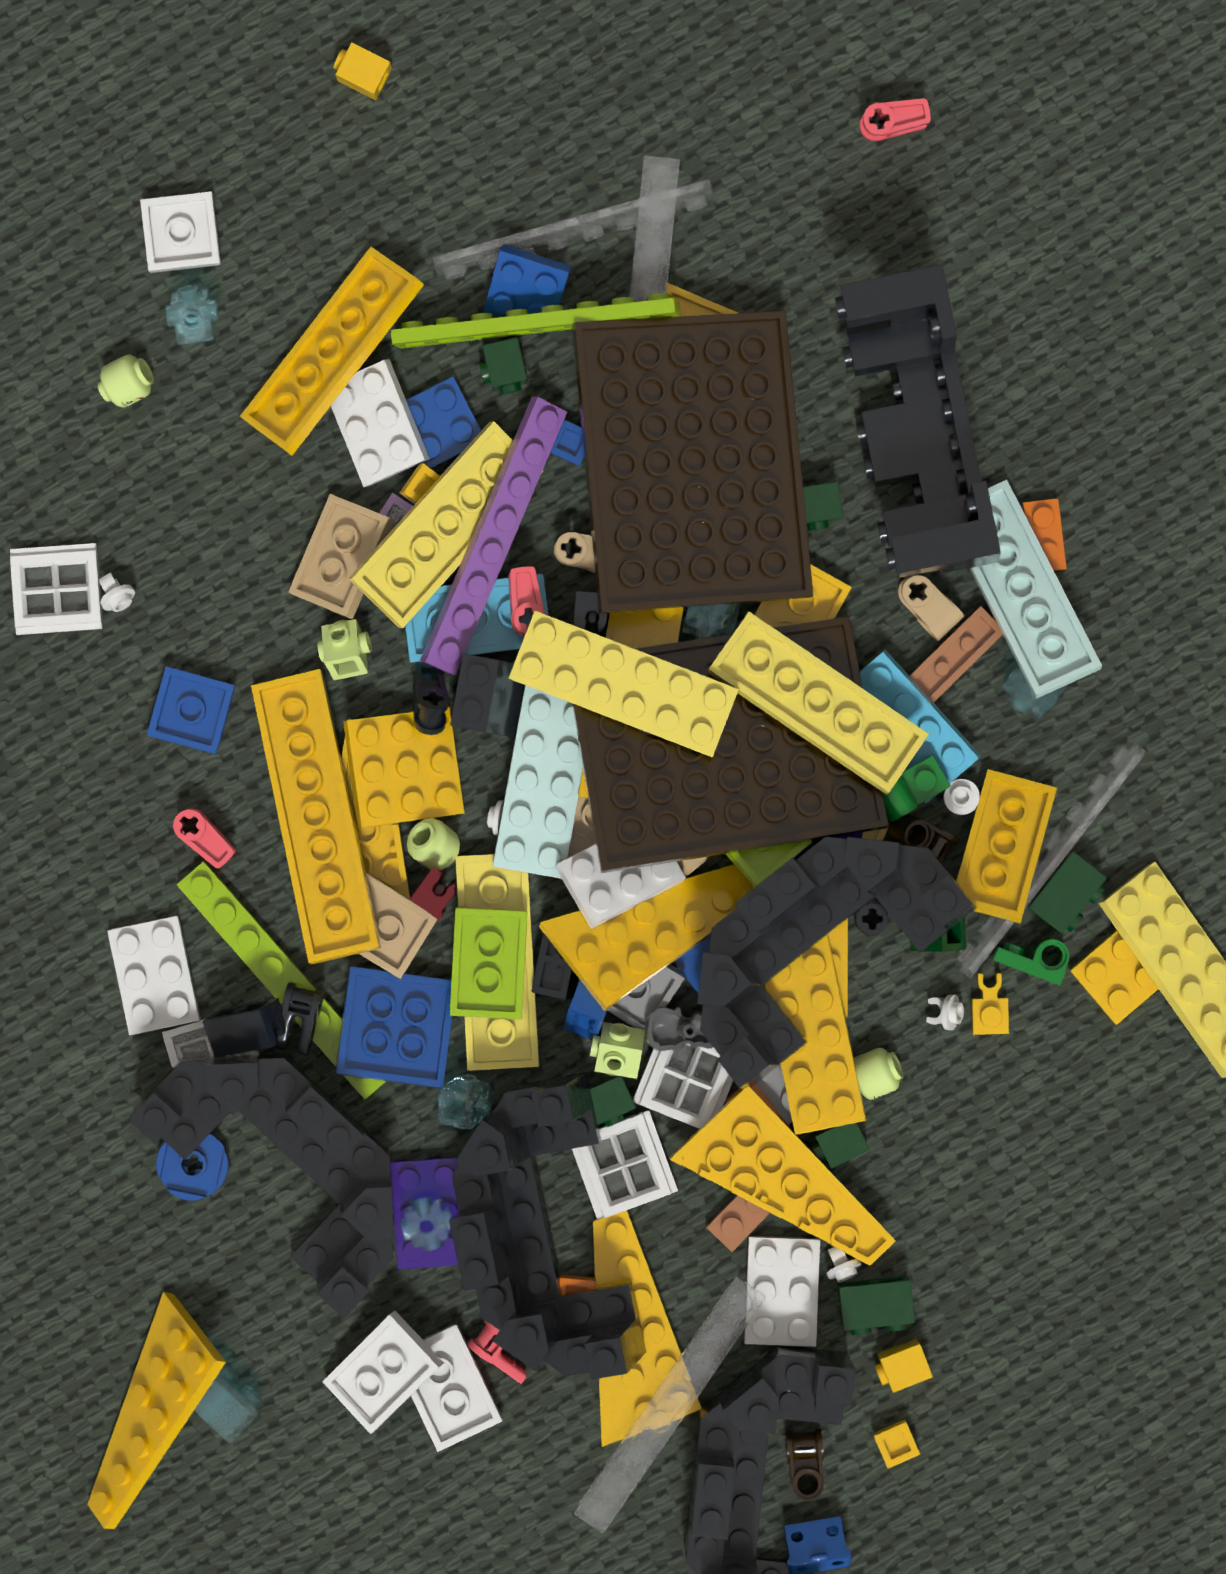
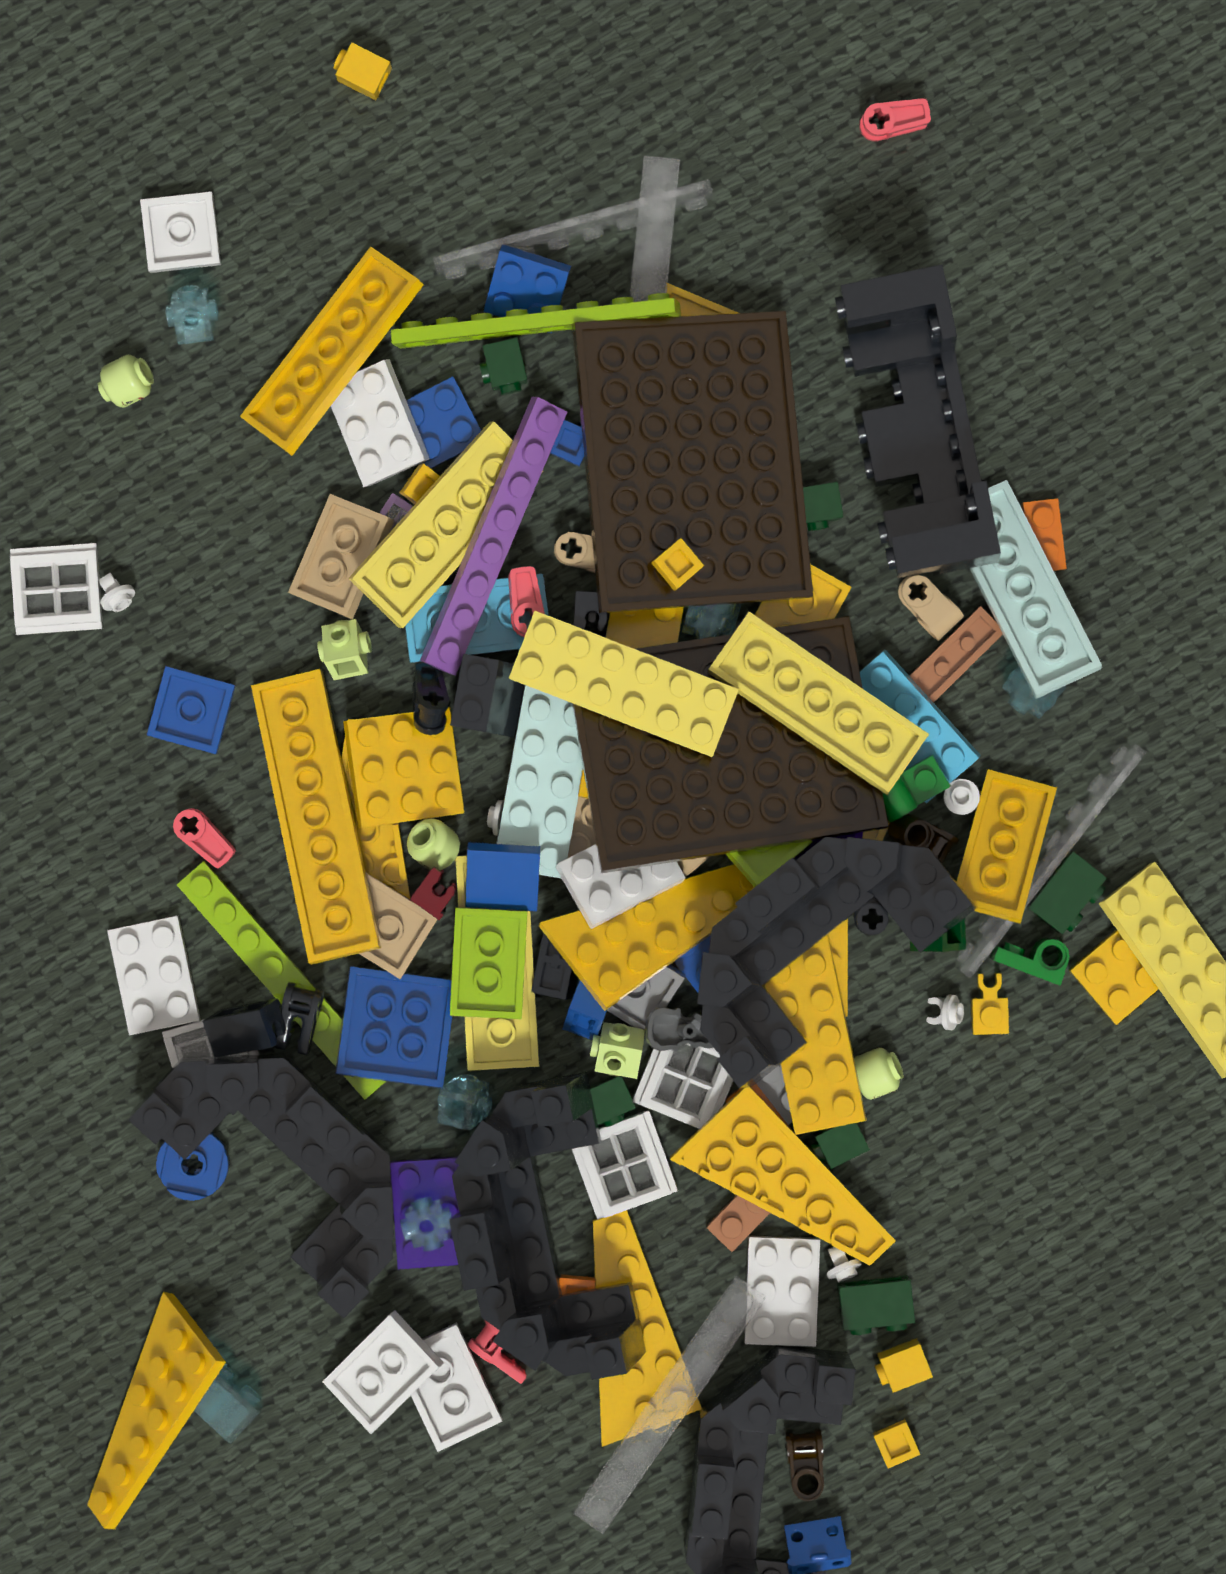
none -> blue tile [465,842,541,911]
none -> yellow plate [651,538,704,591]

